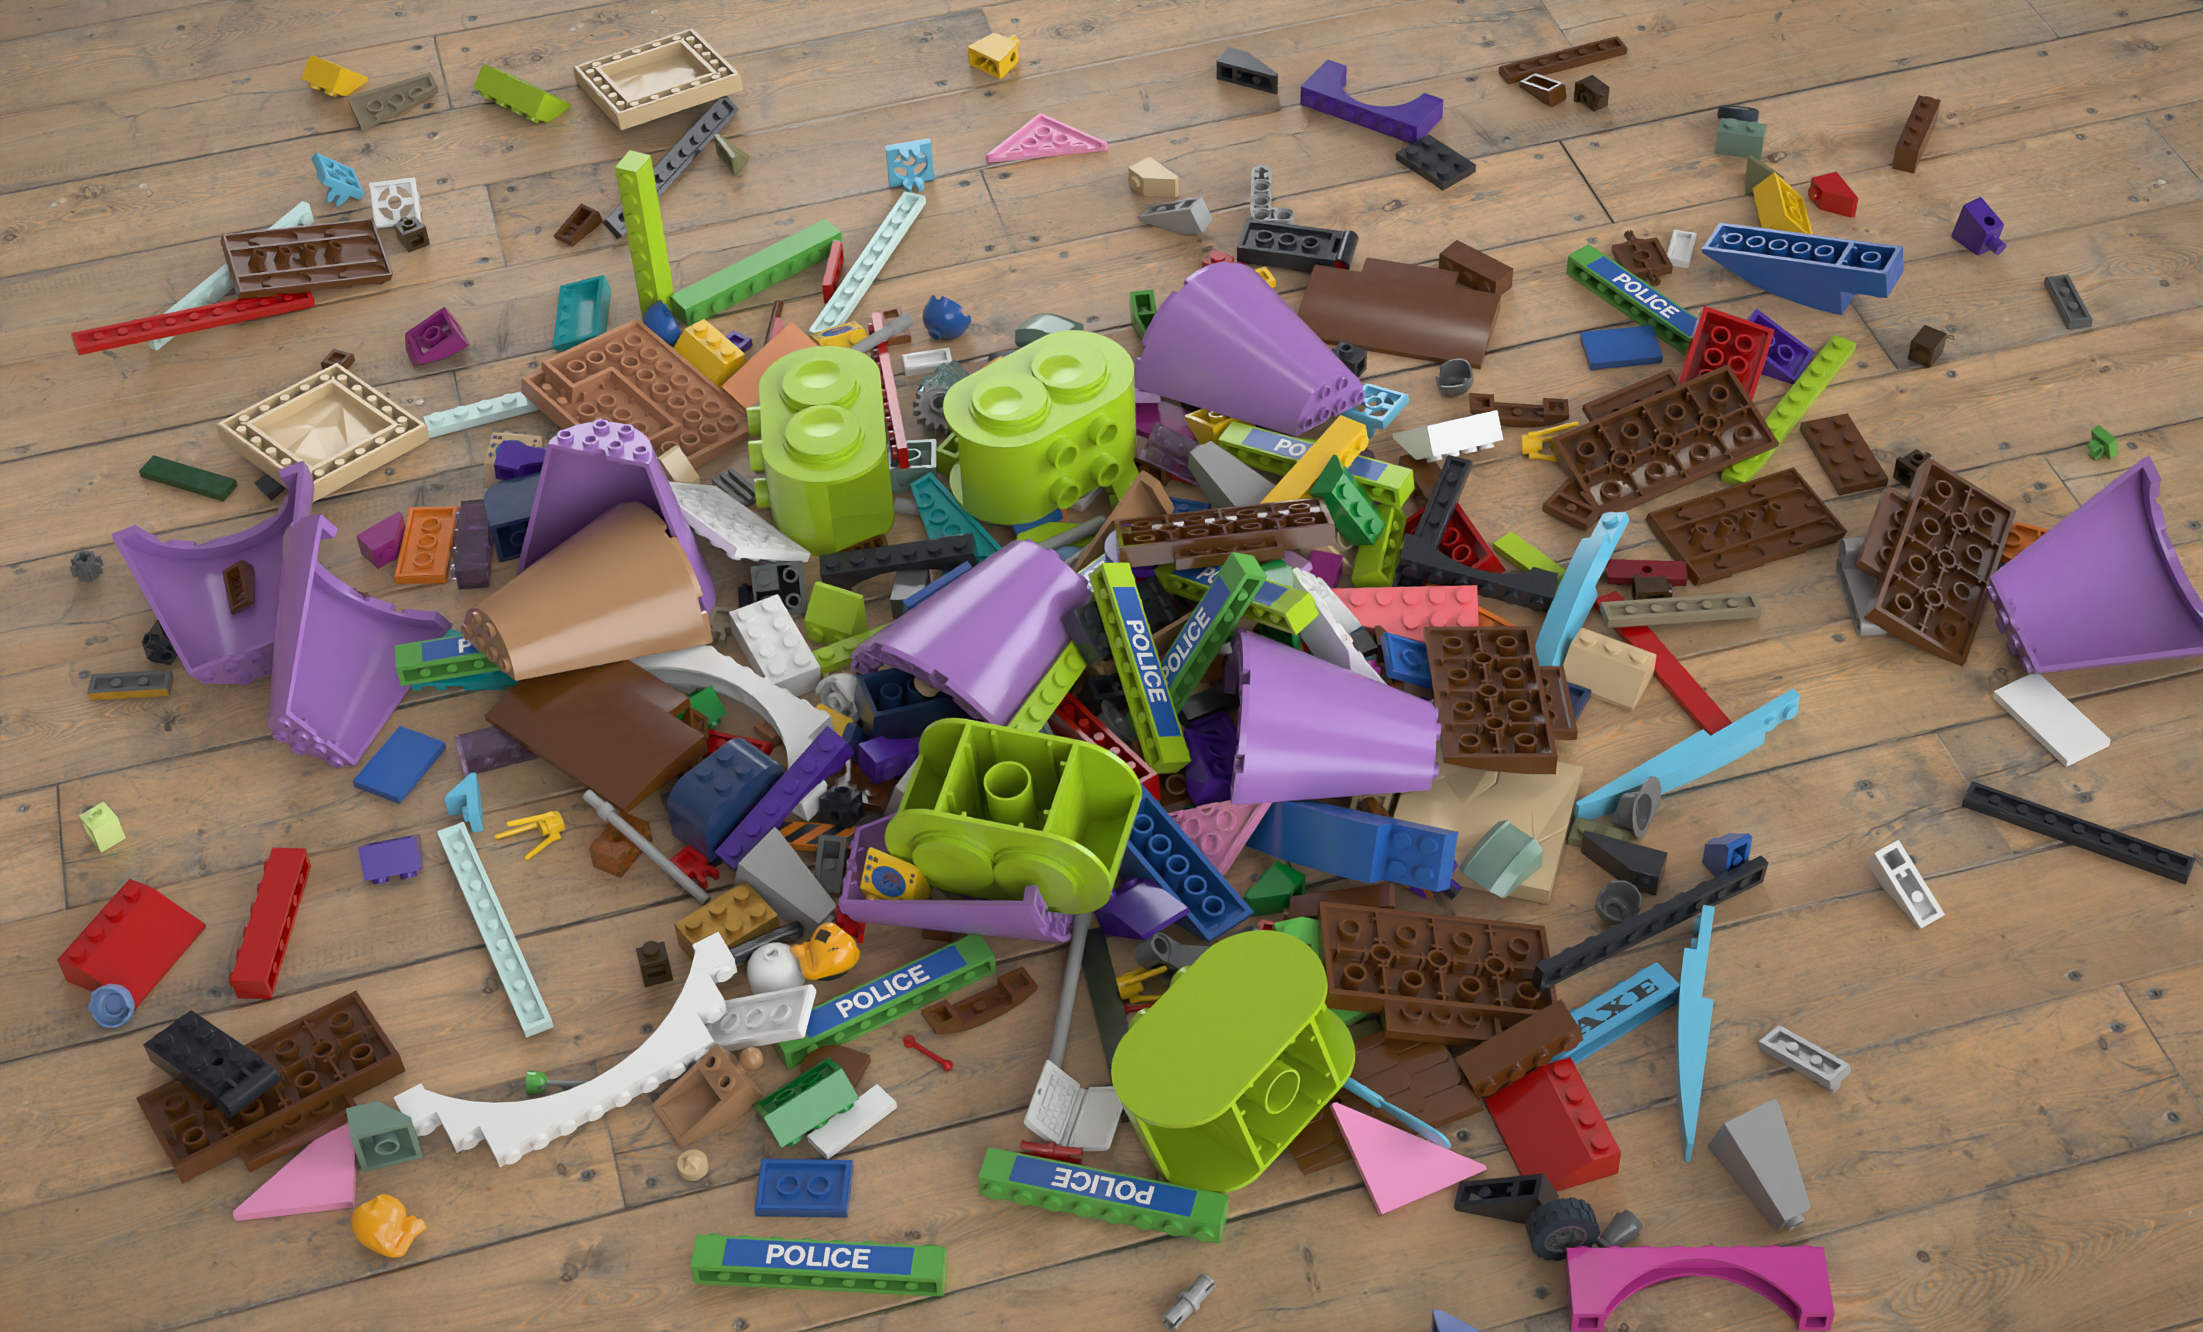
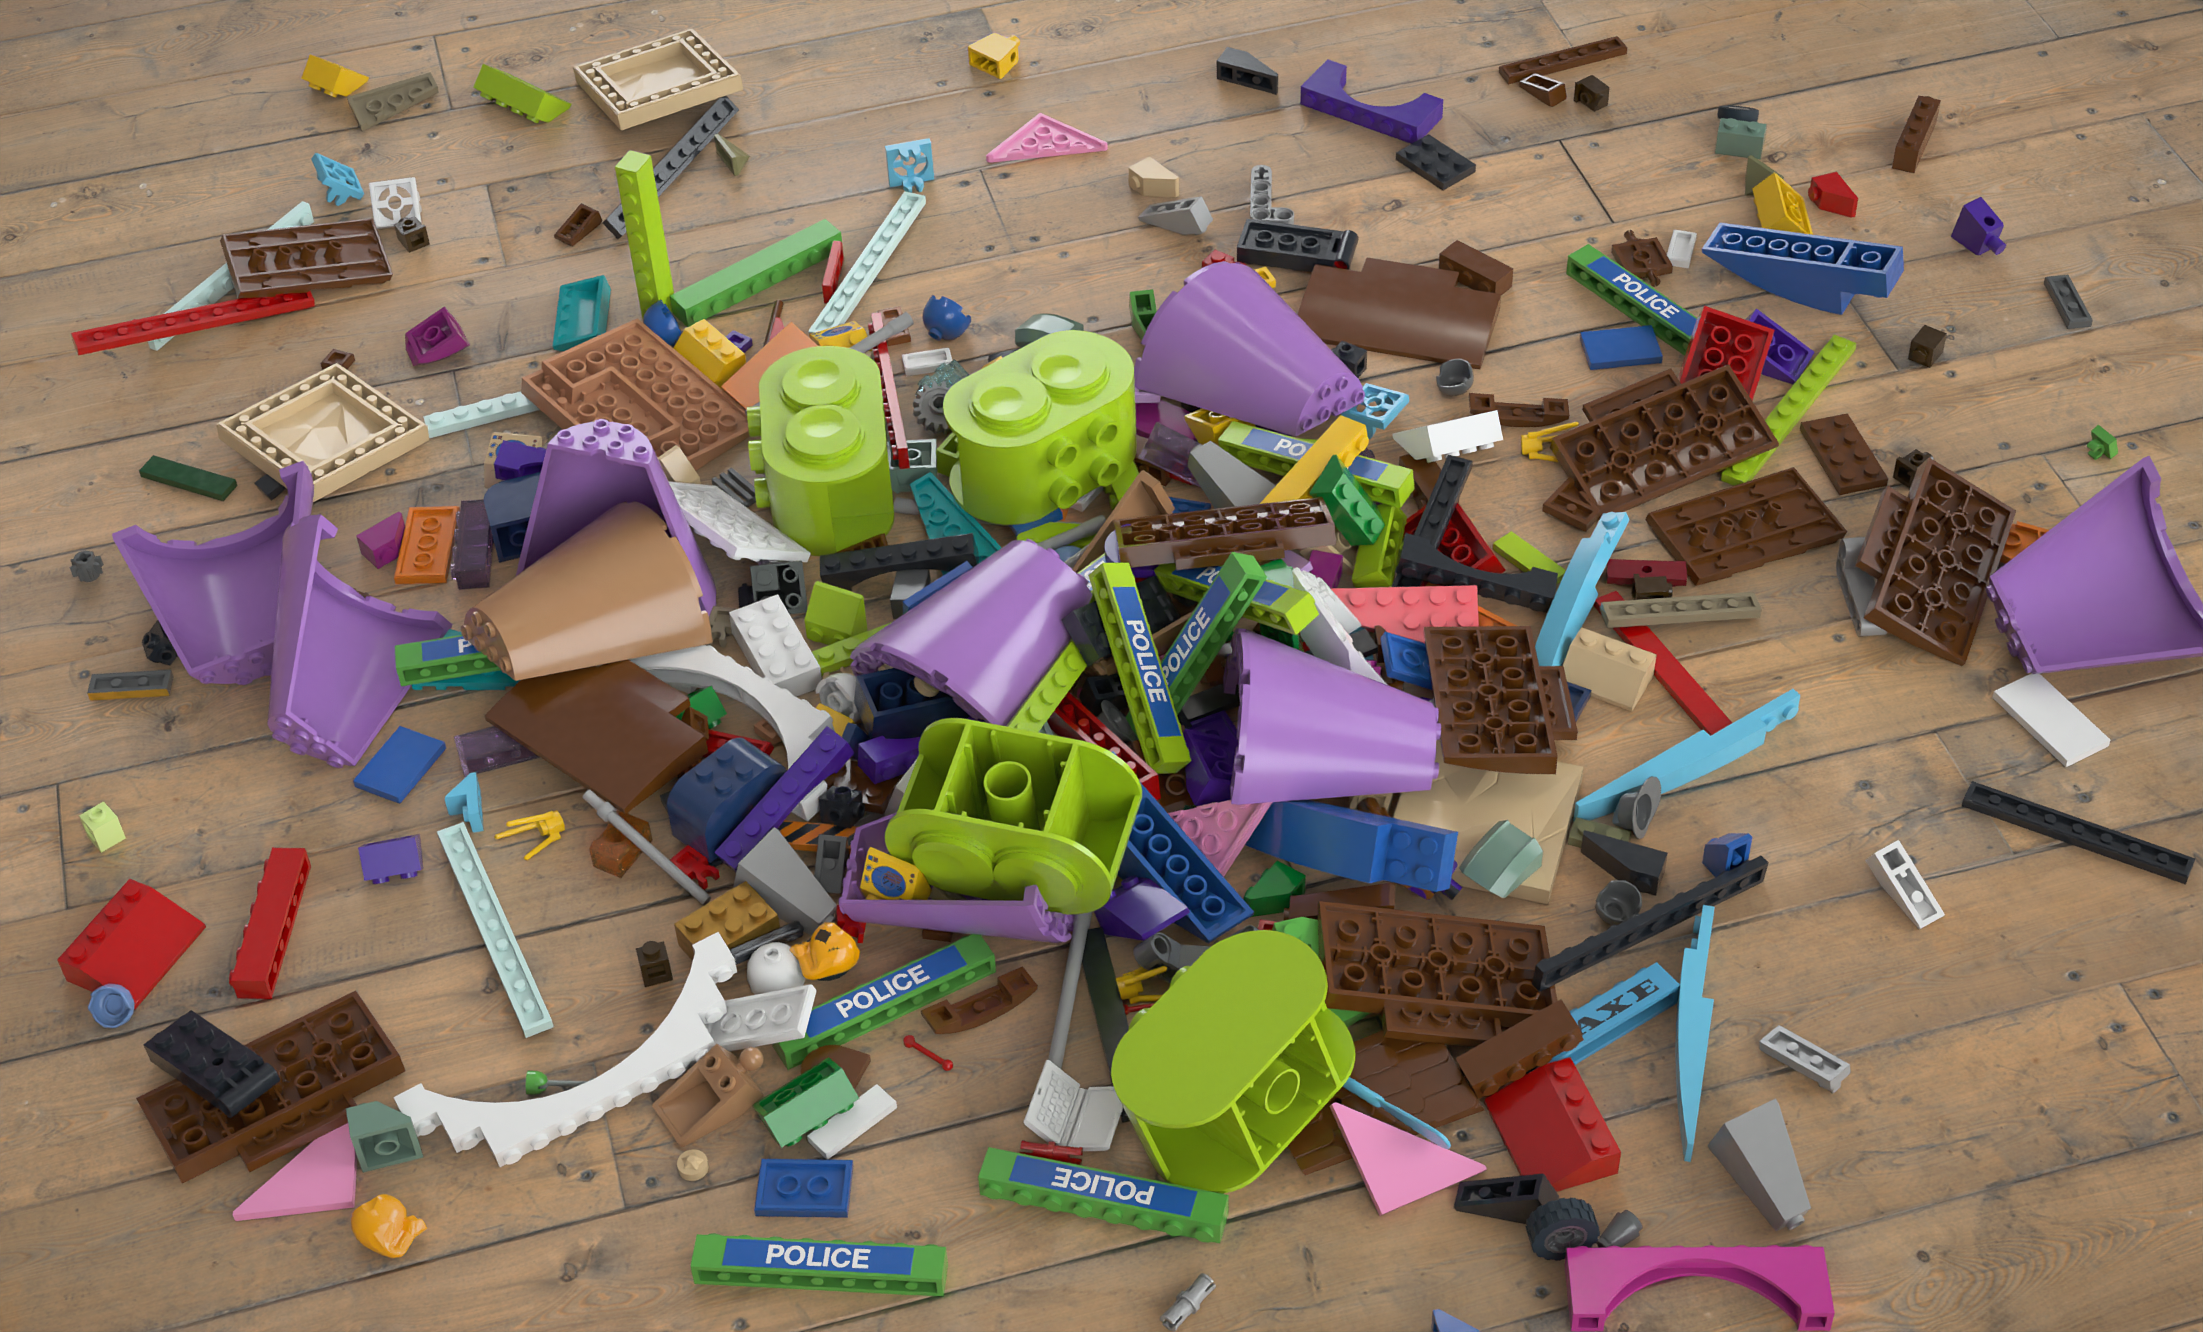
reddish brown slope [222,560,255,615] -> none

